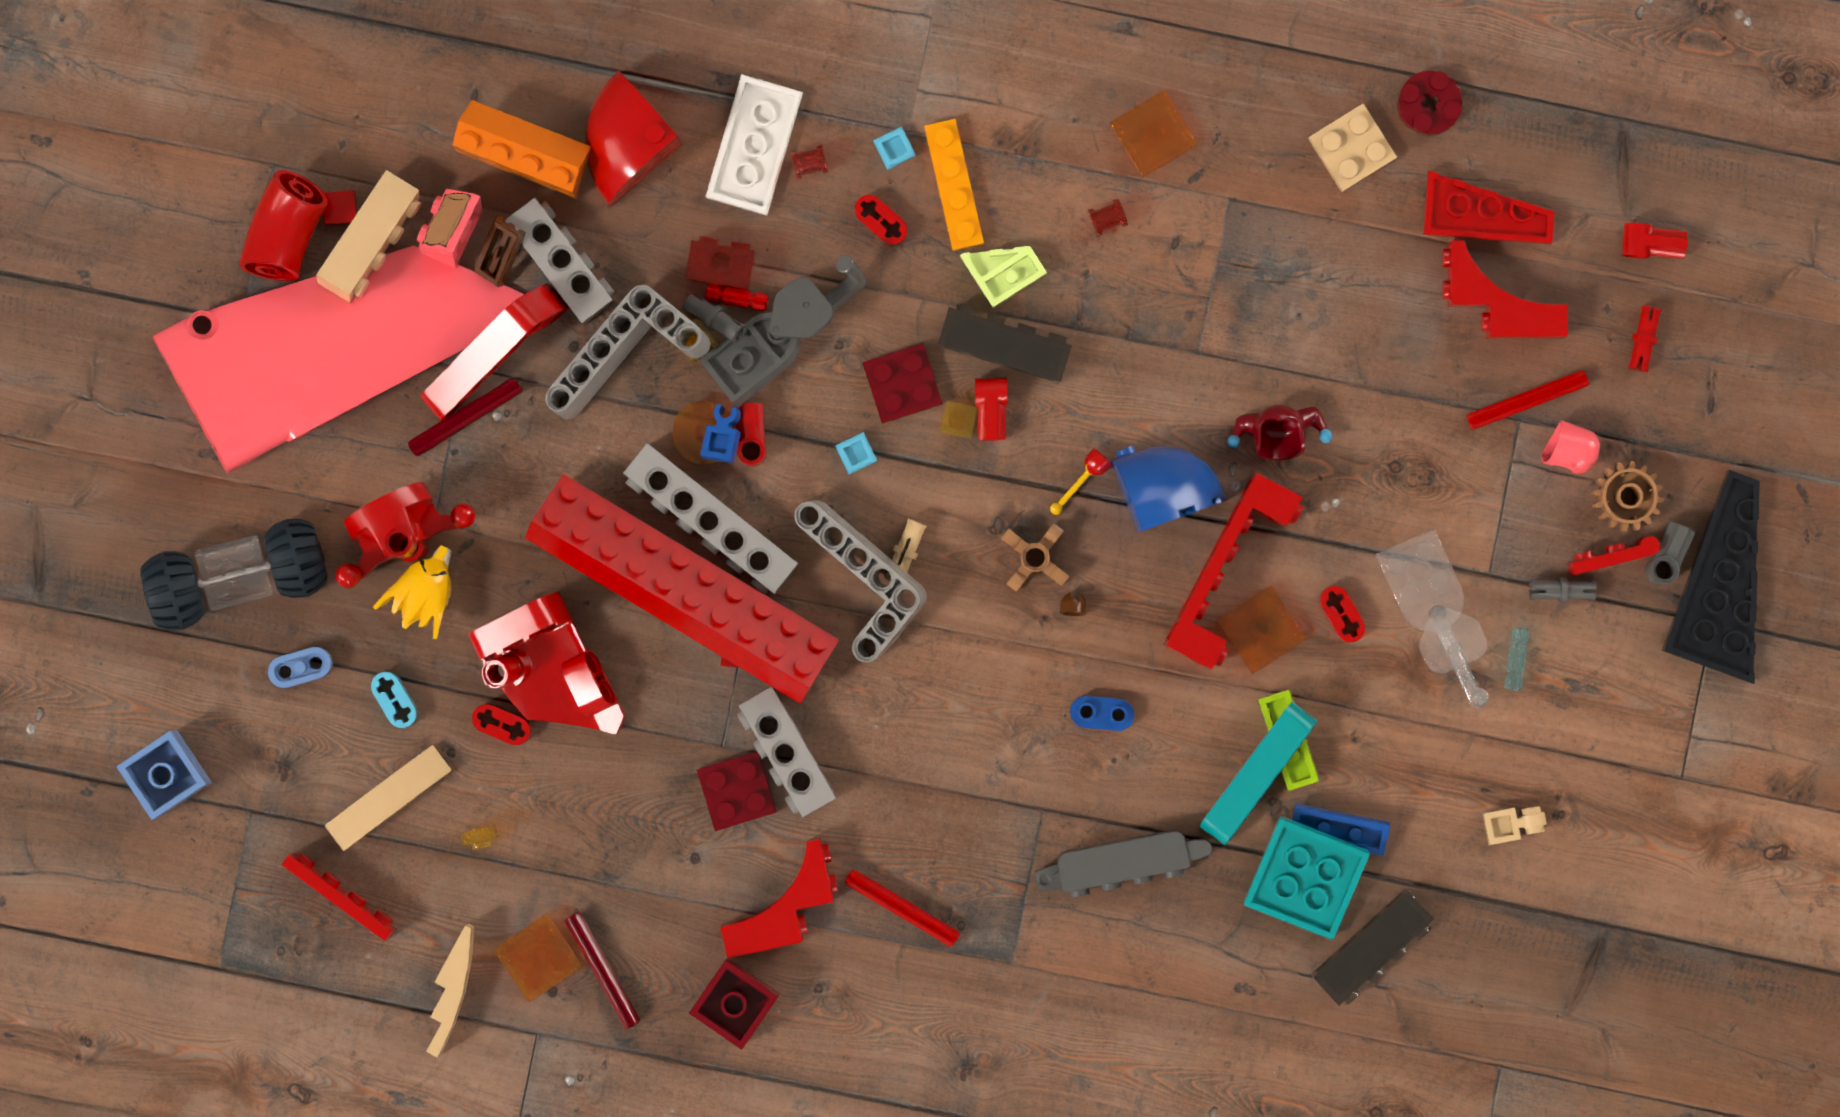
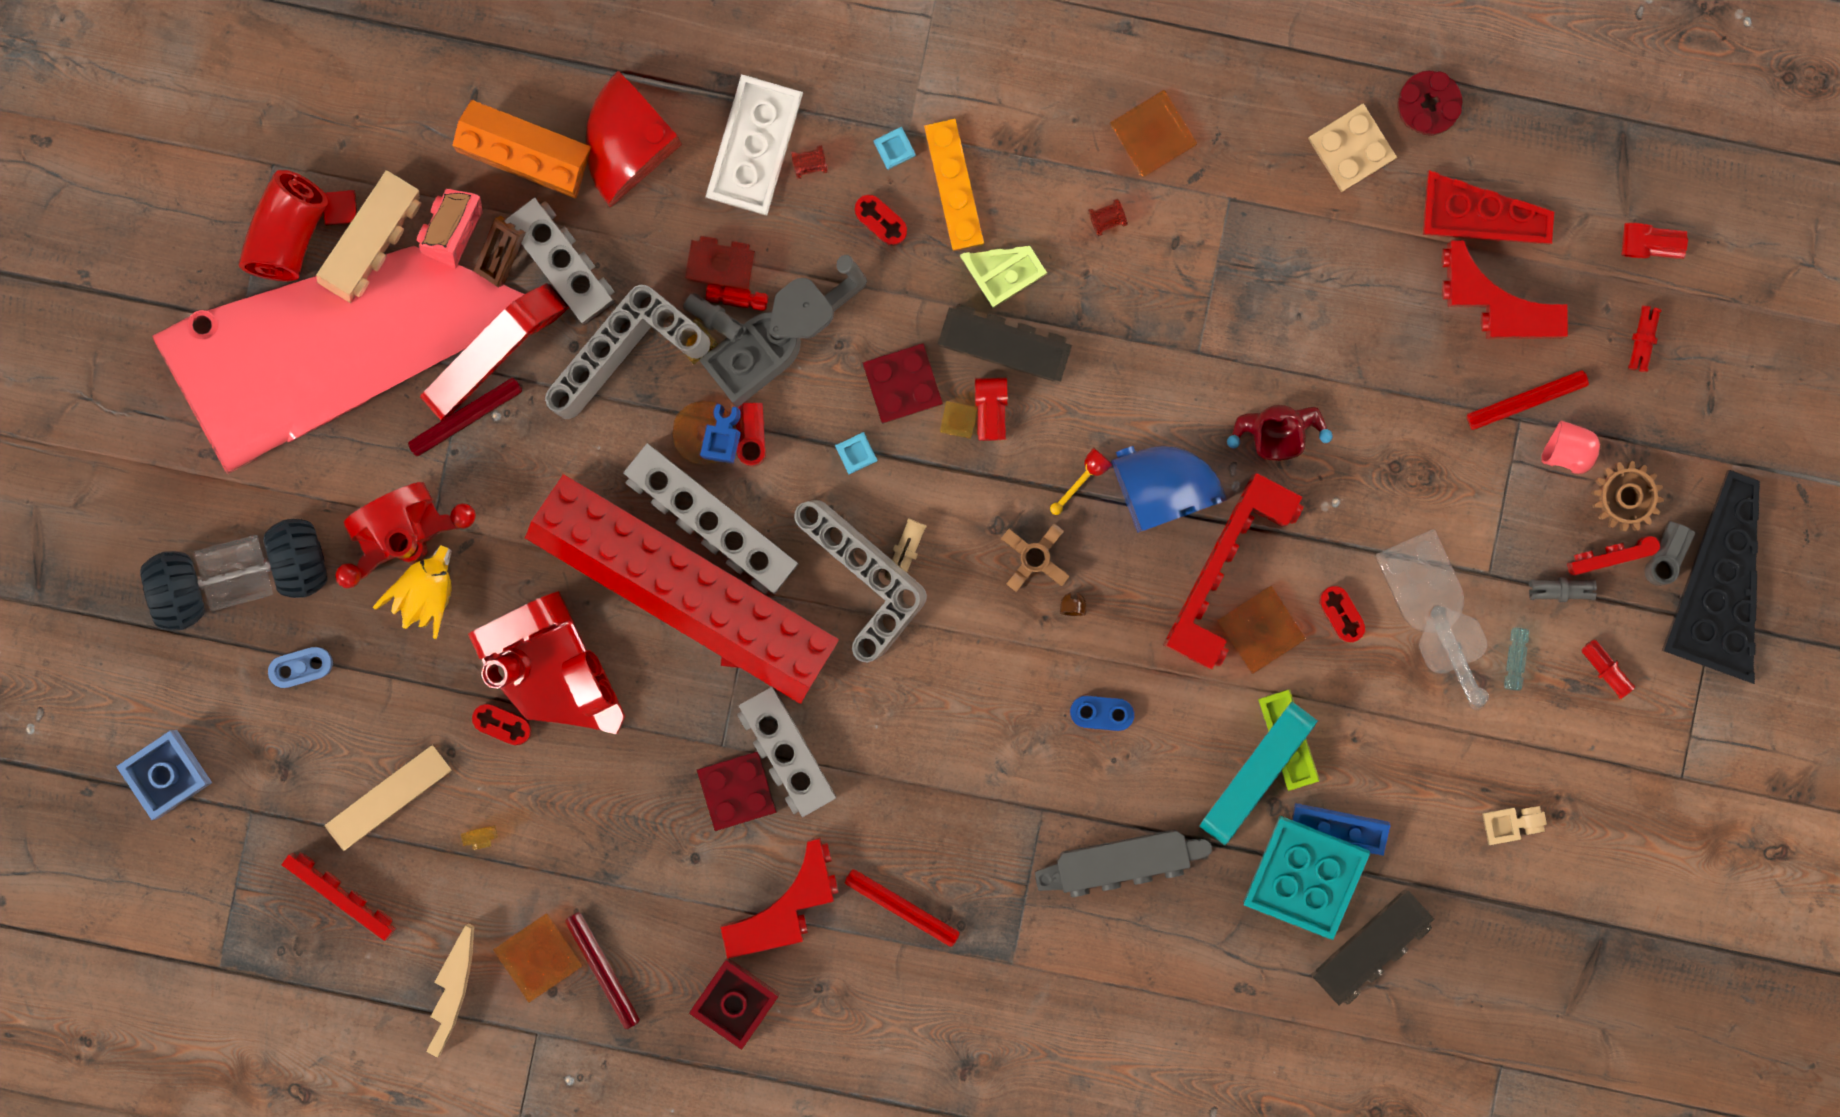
medium azure beam [371,672,418,728] -> none
none -> red axle [1581,639,1635,699]

